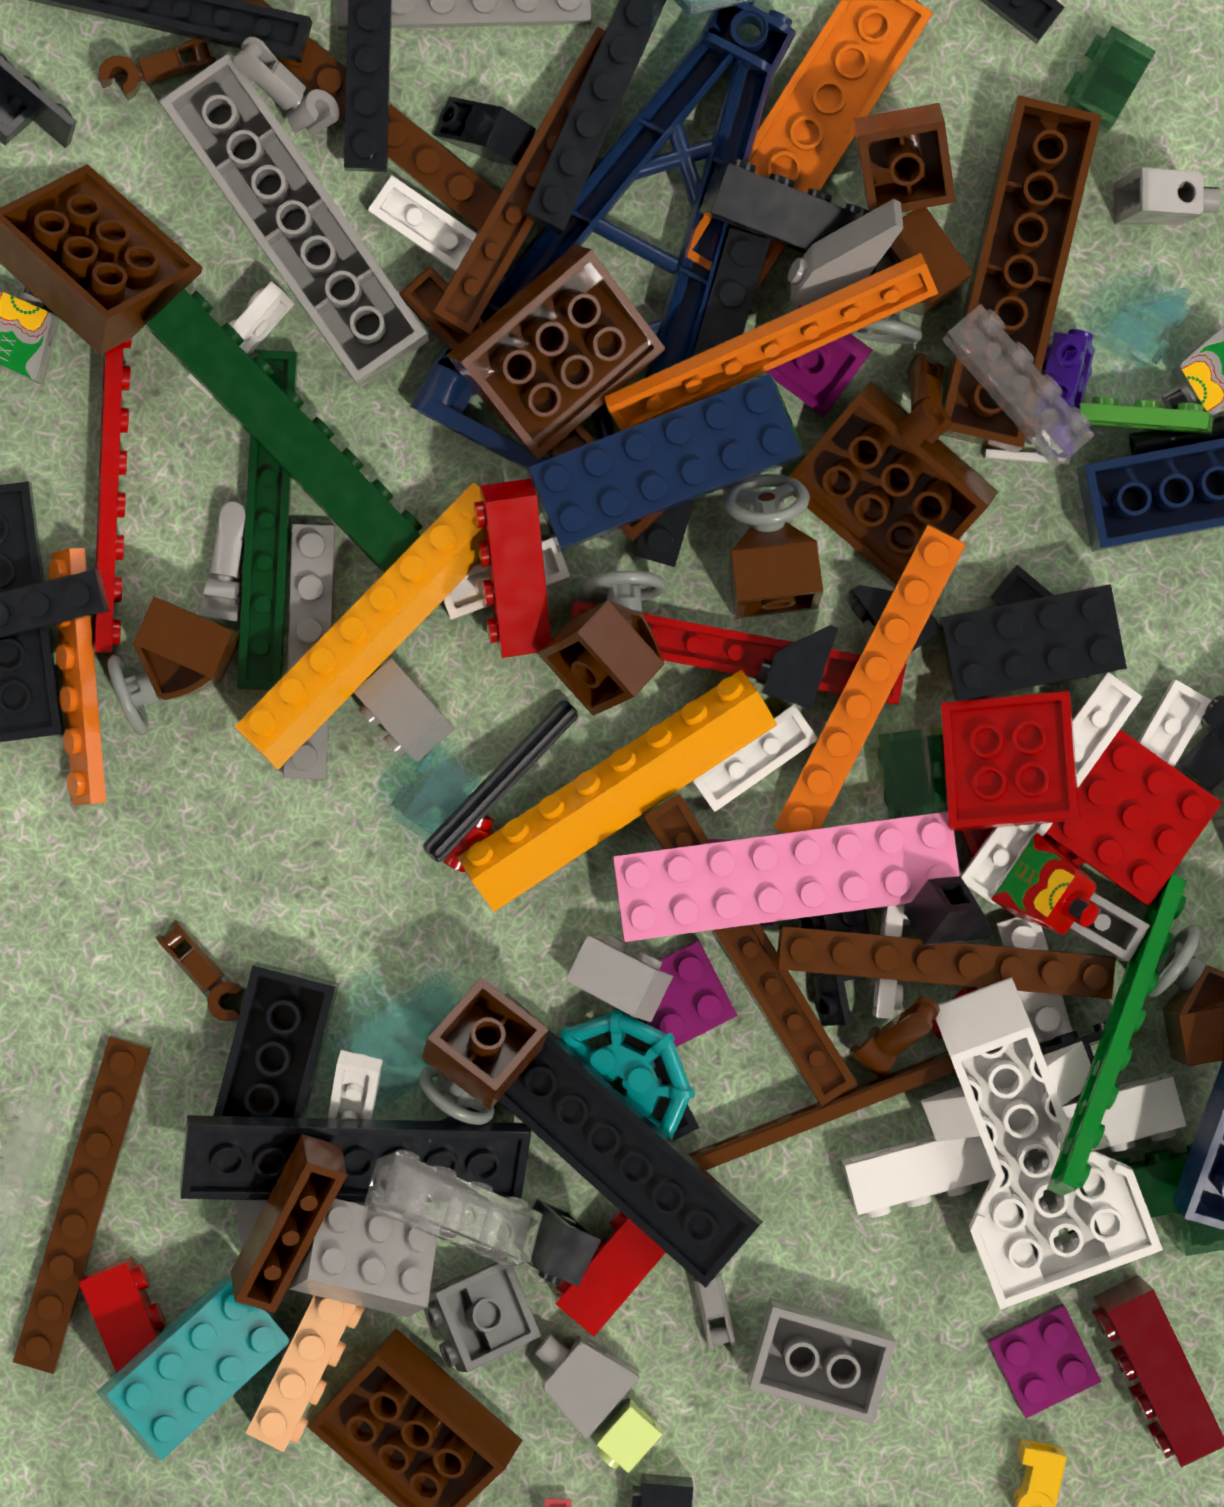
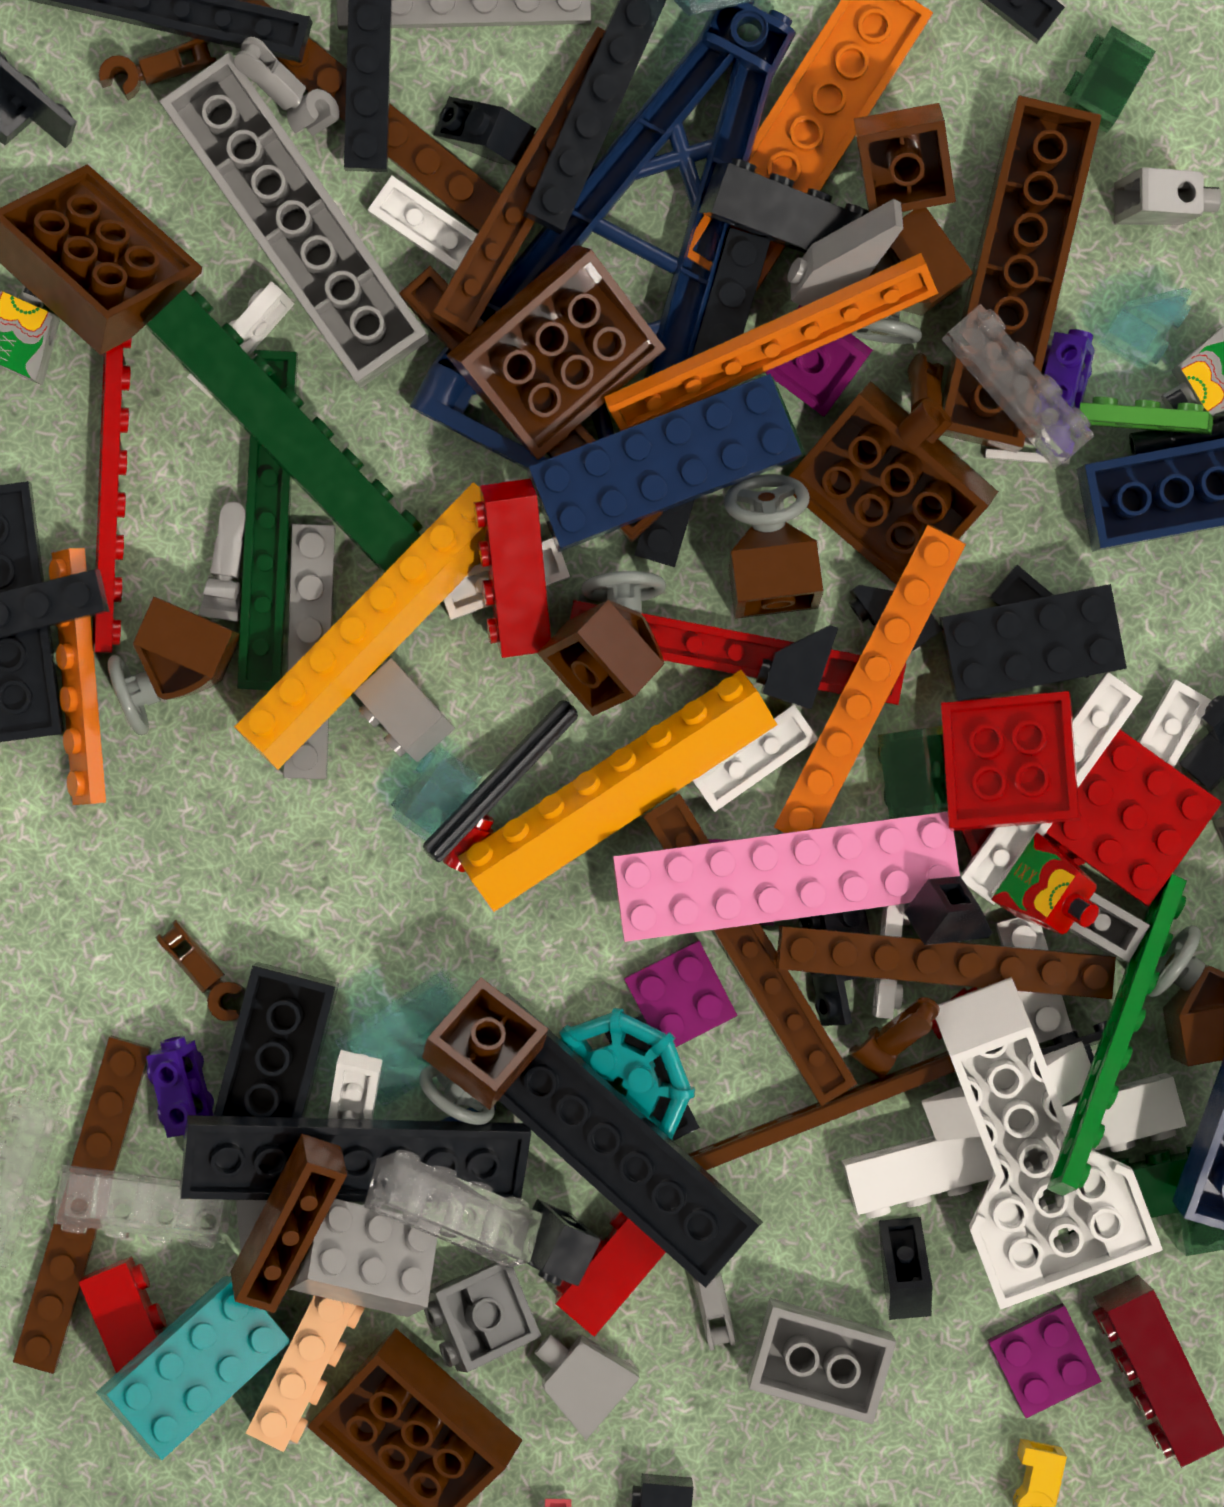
light grey brick [565,934,673,1022] -> none
yellowish green brick [596,1398,662,1473] -> none
none -> clear brick [53,1165,233,1249]
none -> dark purple brick [146,1036,214,1150]
none -> black slope [879,1217,933,1320]

